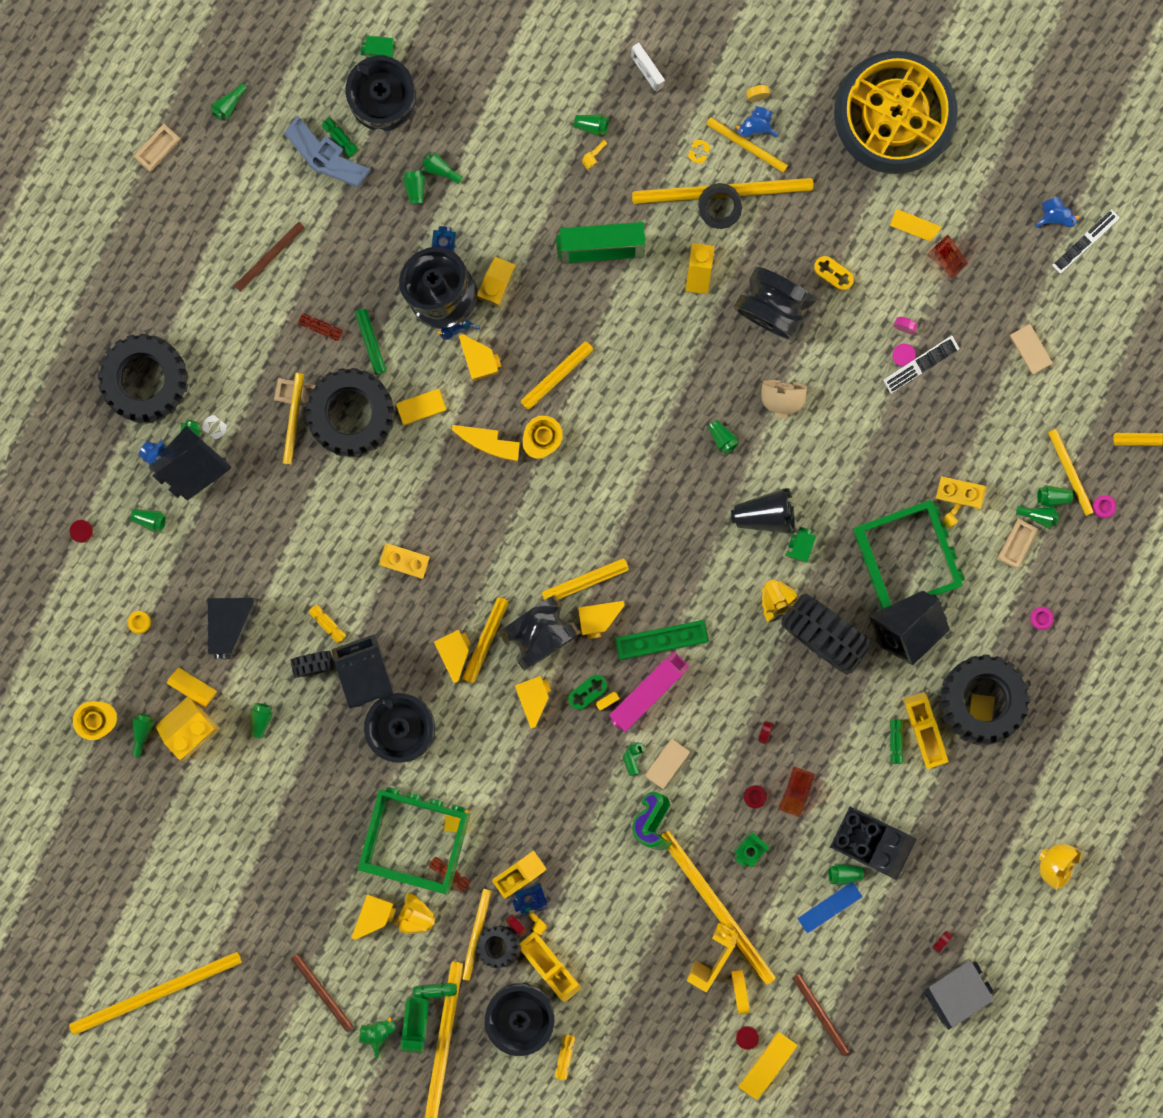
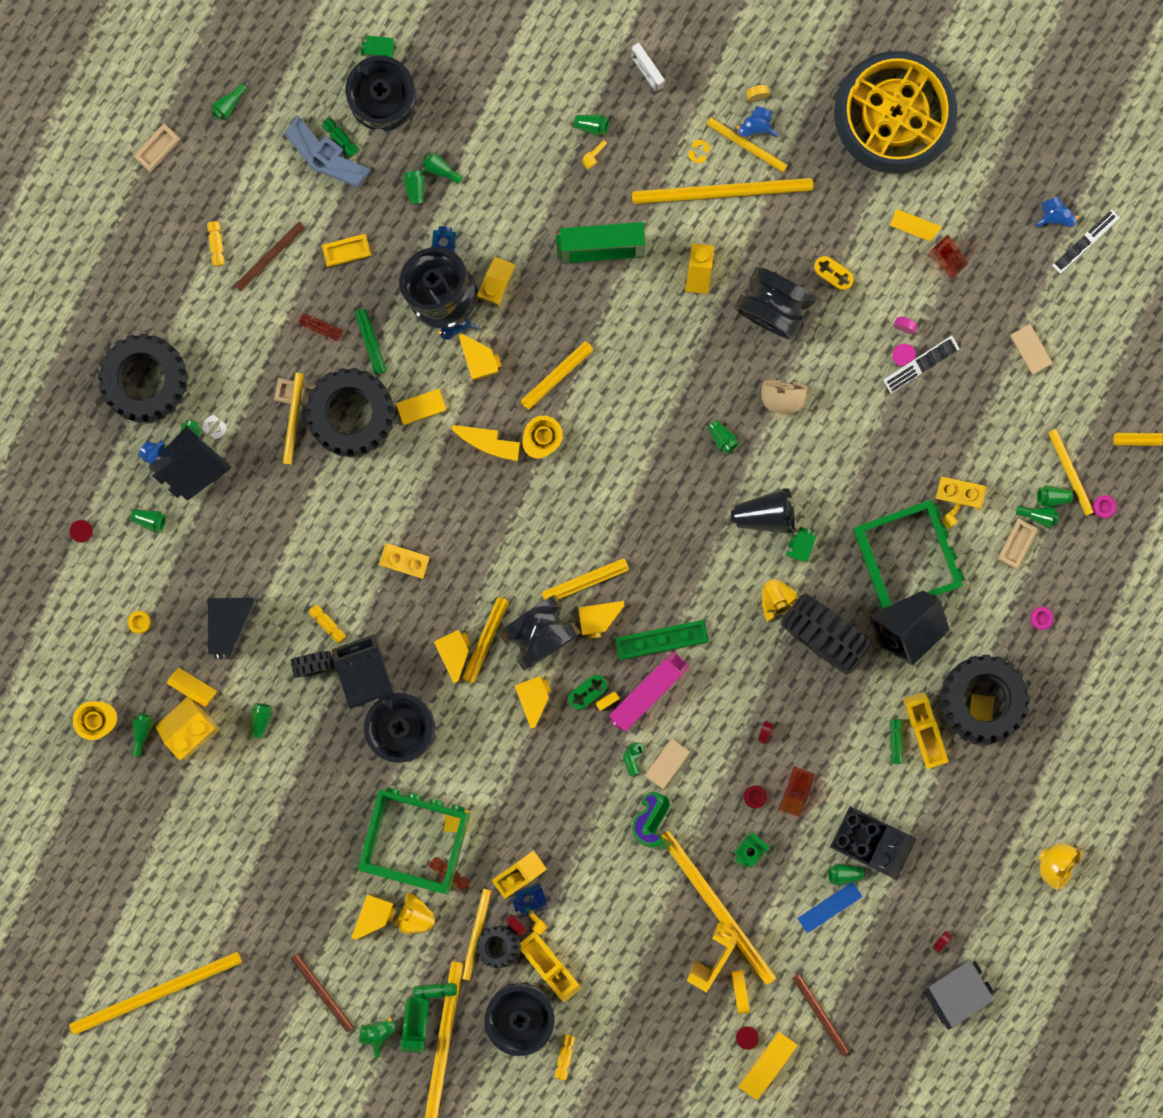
black tyre [698,183,742,229] -> none
none -> yellow axle [207,221,225,267]
none -> yellow tile [322,234,371,268]

